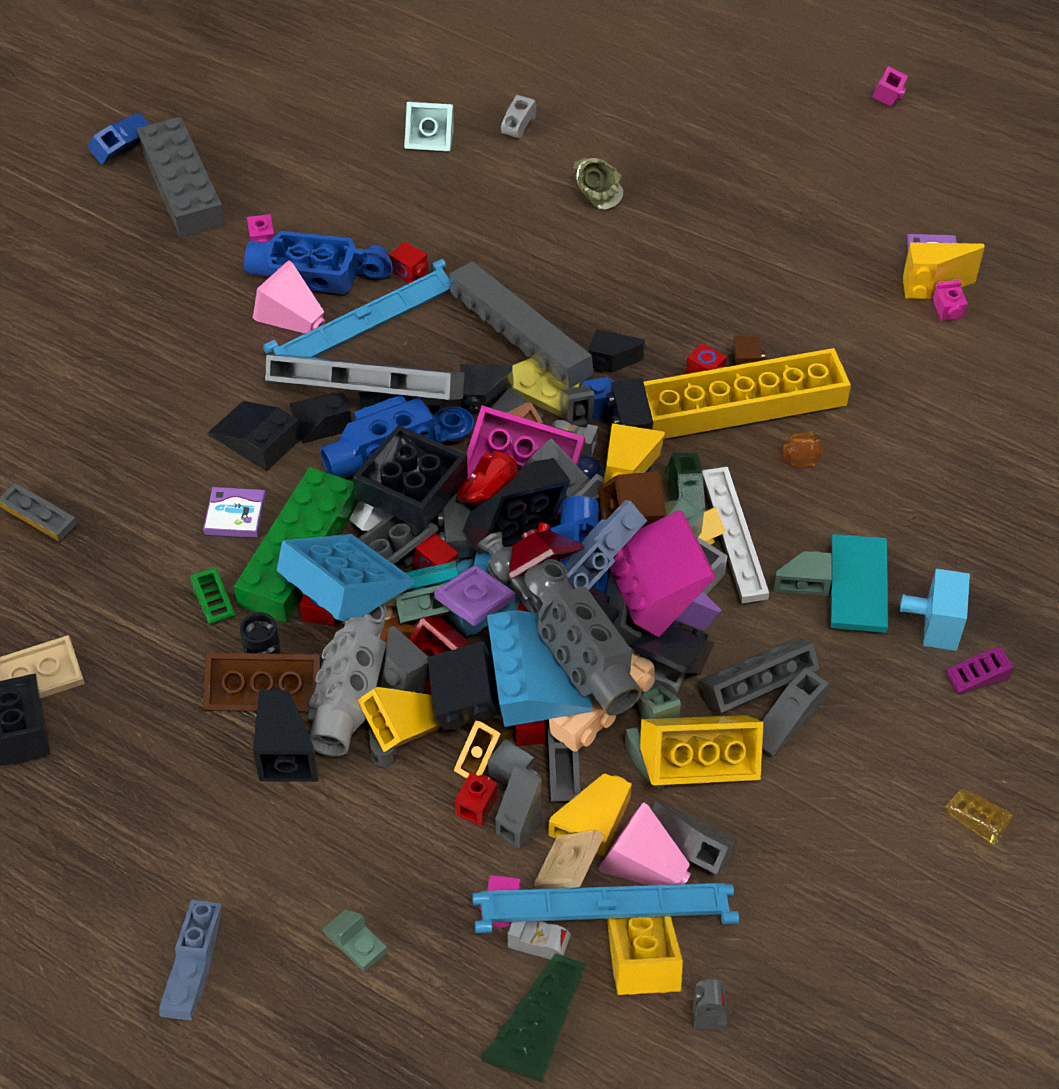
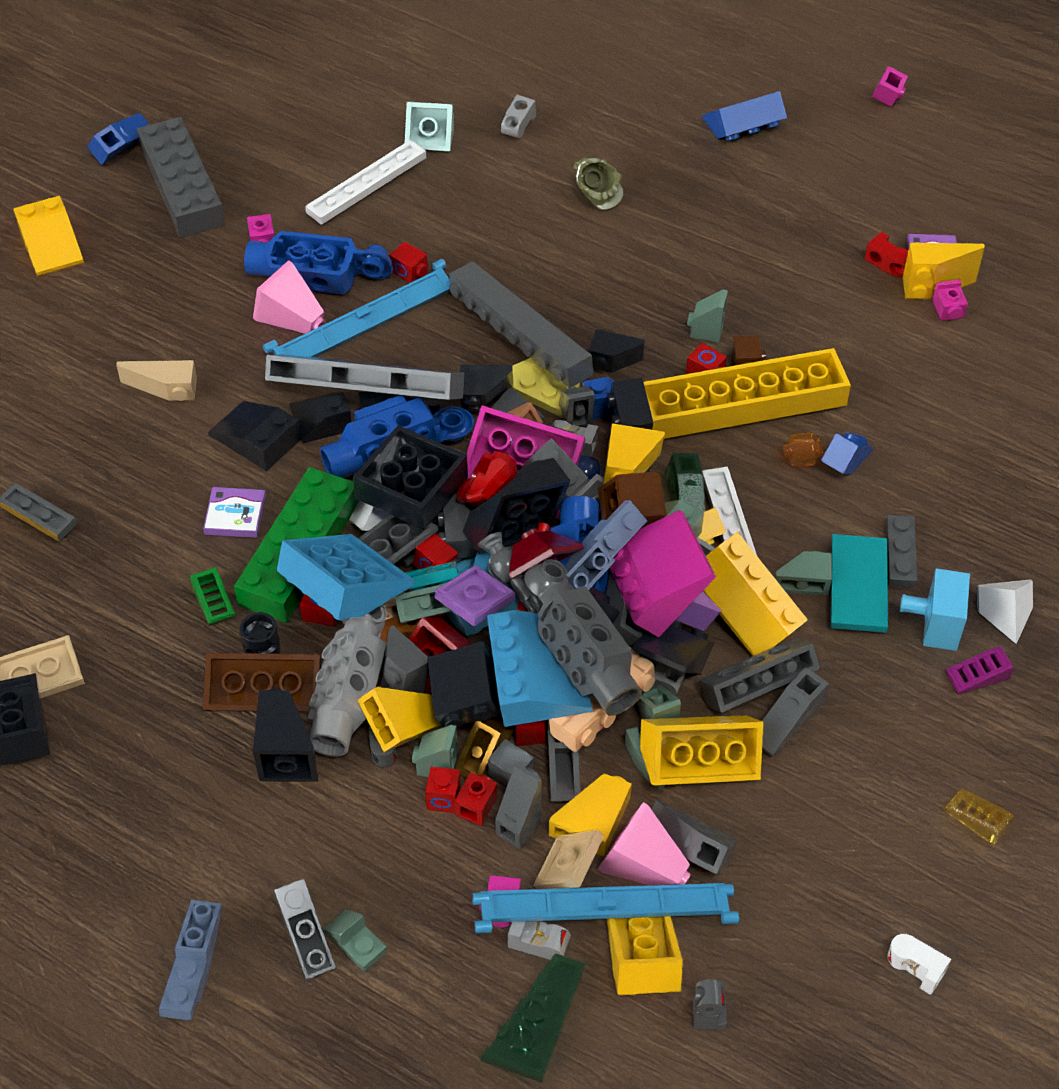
none -> yellow slope [13,196,84,276]
none -> tan slope [116,360,197,401]
none -> slope [272,879,336,980]
none -> white plate [305,140,426,225]
none -> sand green slope [412,725,458,777]
none -> red brick [425,766,461,813]
none -> sand green slope [687,289,728,342]
none -> slope [702,91,787,141]
none -> yellow slope [703,532,808,656]
none -> slope [821,432,873,474]
none -> red leg [864,231,908,277]
none -> dark grey plate [886,515,918,587]
none -> white leg [887,934,951,995]
none -> white slope [977,579,1033,644]

